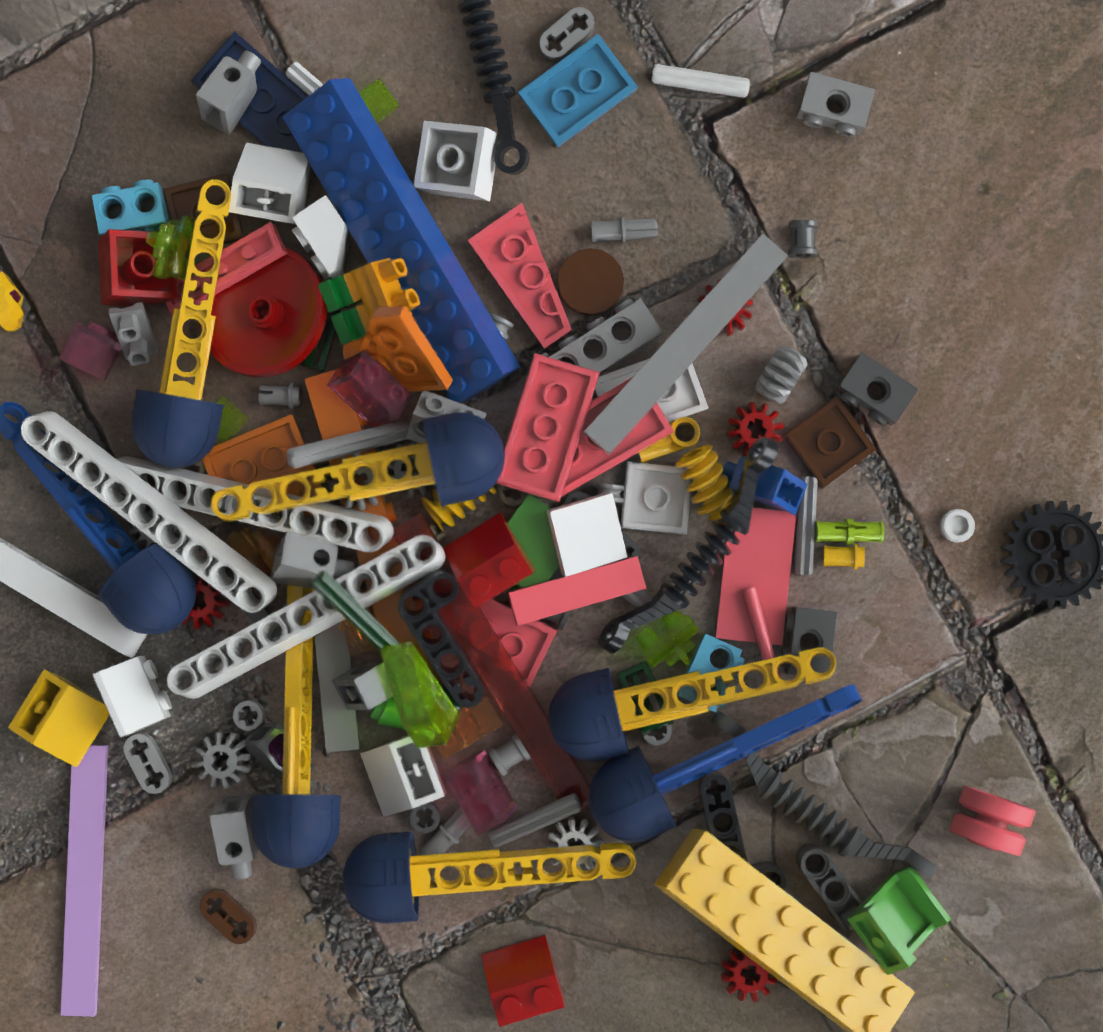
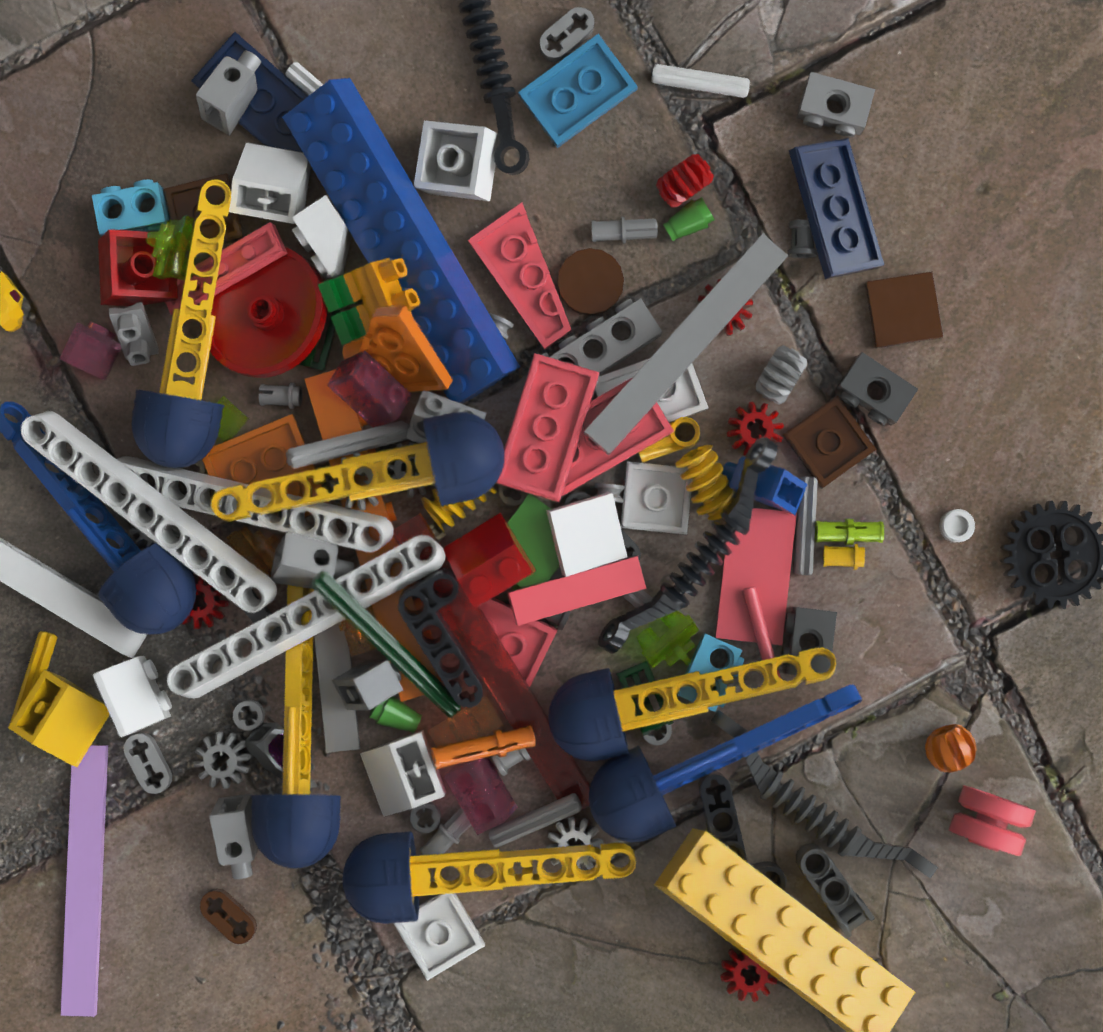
clear neon green tile [359,78,400,123] -> none
clear neon green slope [381,642,460,748] -> none
red slope [481,935,565,1027] -> none
bright green panel [847,866,951,975] -> none
none -> yellow axle [10,631,57,722]
none -> white tile [393,893,485,981]
none -> orange pin [431,725,536,770]
none -> red gear [656,154,714,208]
none -> bright green cone [663,197,715,241]
none -> dark blue tile [789,138,884,279]
none -> reddish brown tile [865,271,943,349]
none -> orange piece [925,724,977,773]

